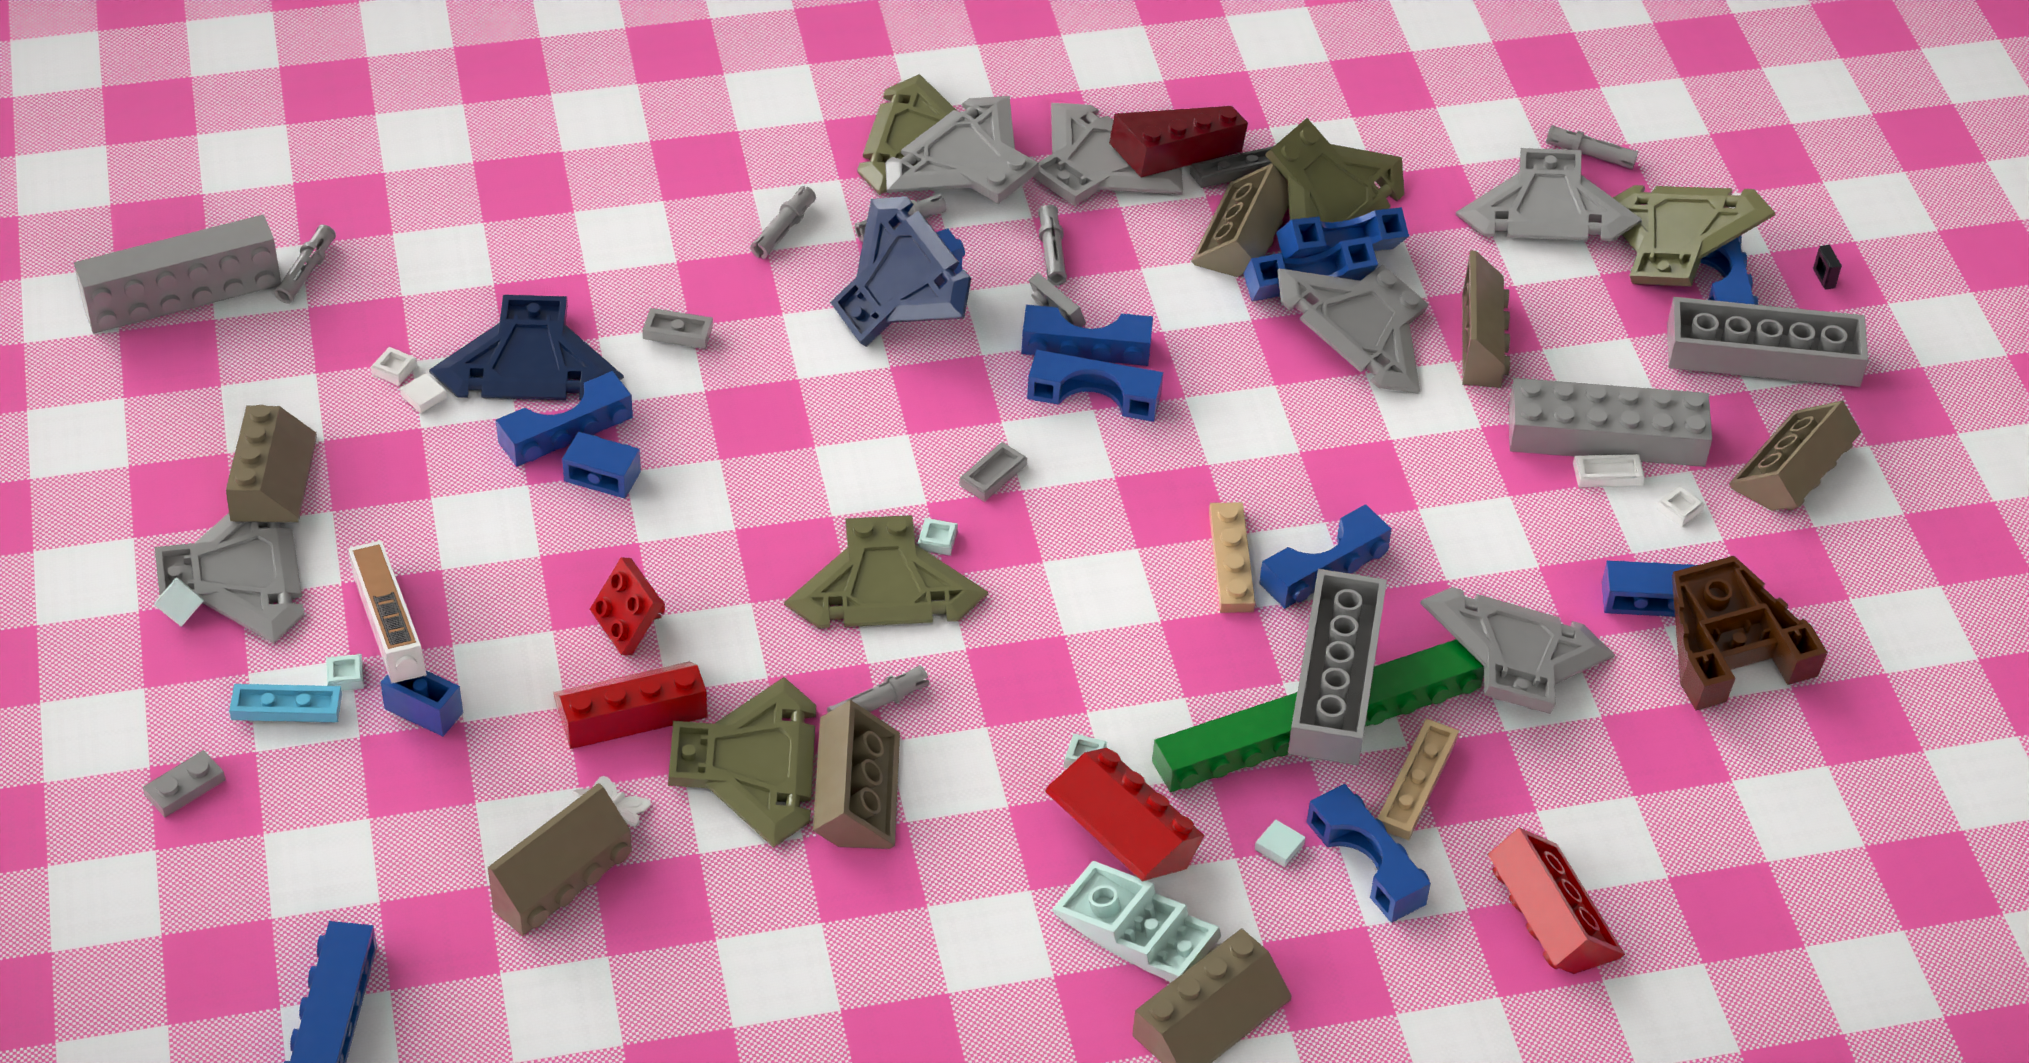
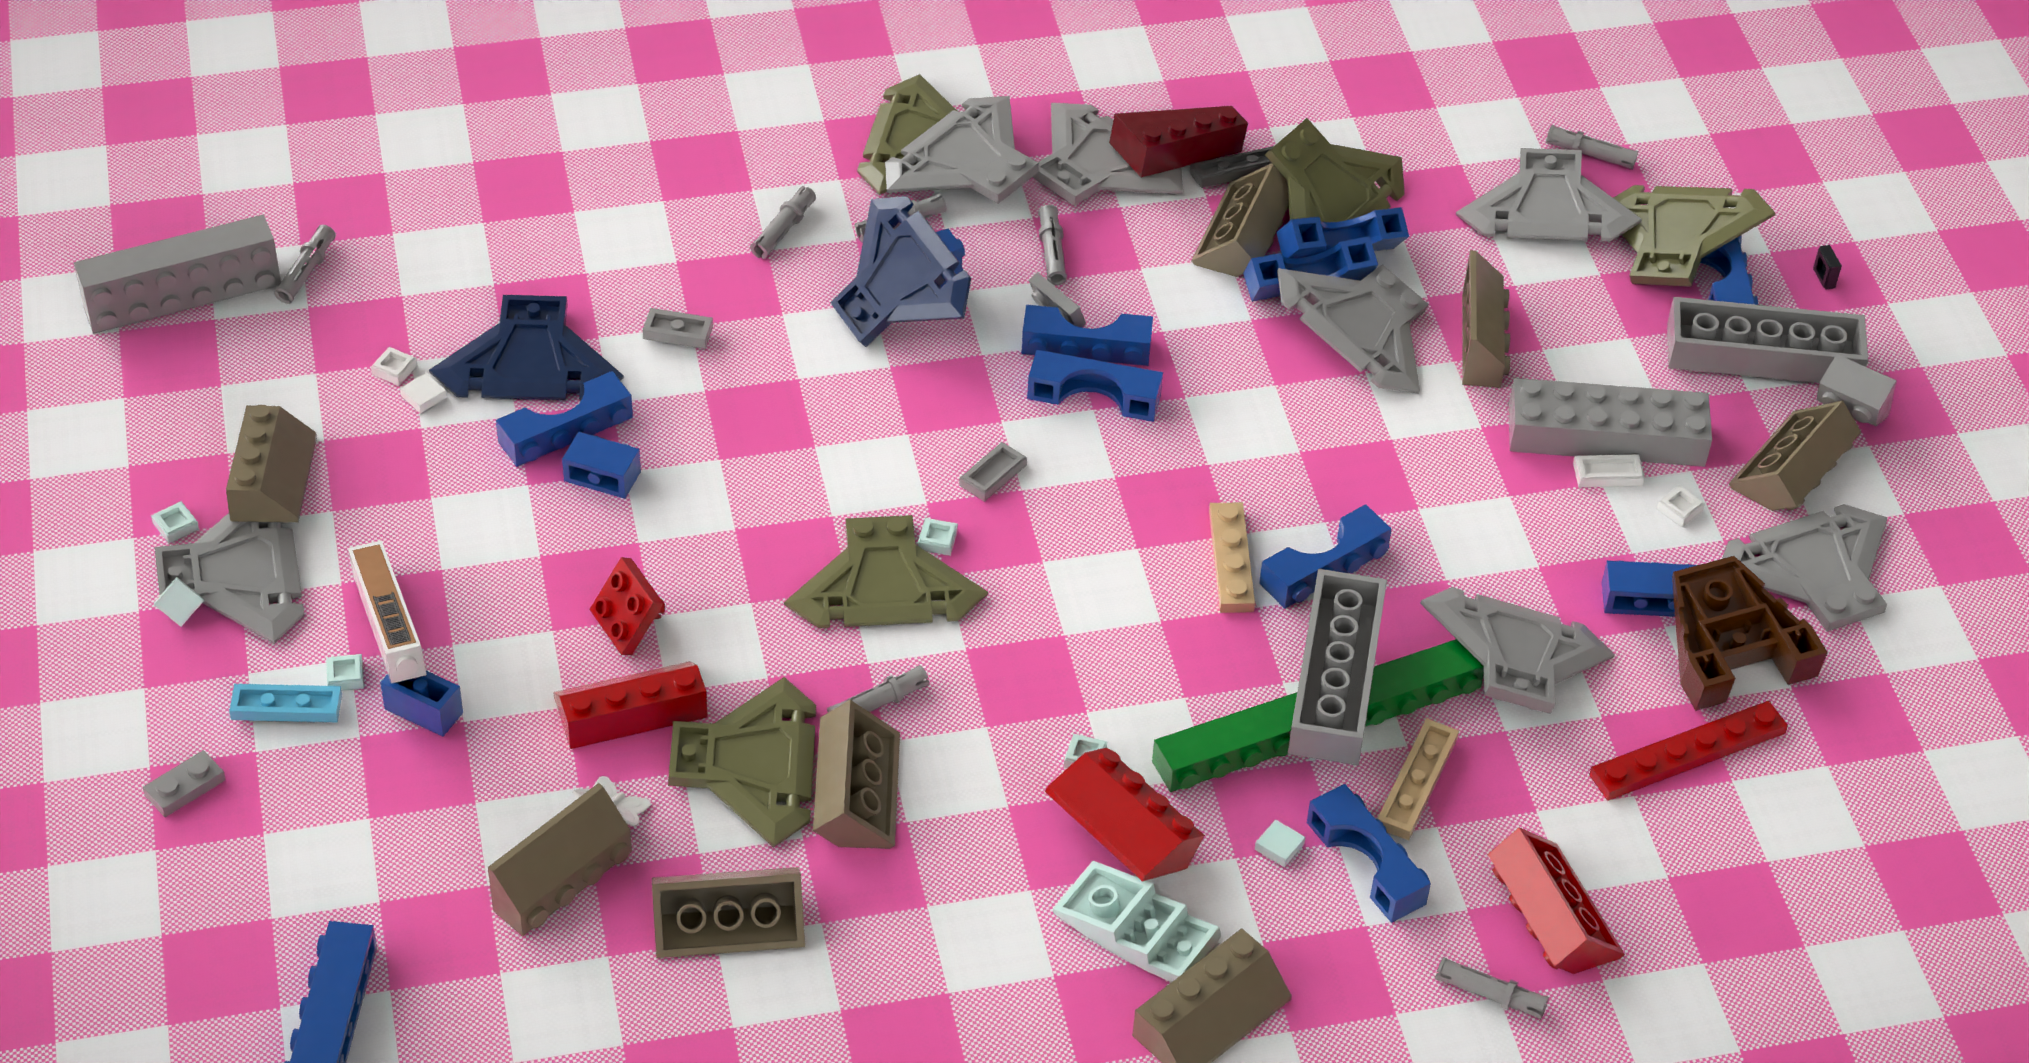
none -> light aqua tile [151,501,199,544]
none -> dark tan slope [652,867,805,958]
none -> light grey pin [1435,957,1549,1020]
none -> red plate [1589,700,1788,801]
none -> light grey plate [1722,504,1888,632]
none -> light grey slope [1816,354,1897,426]

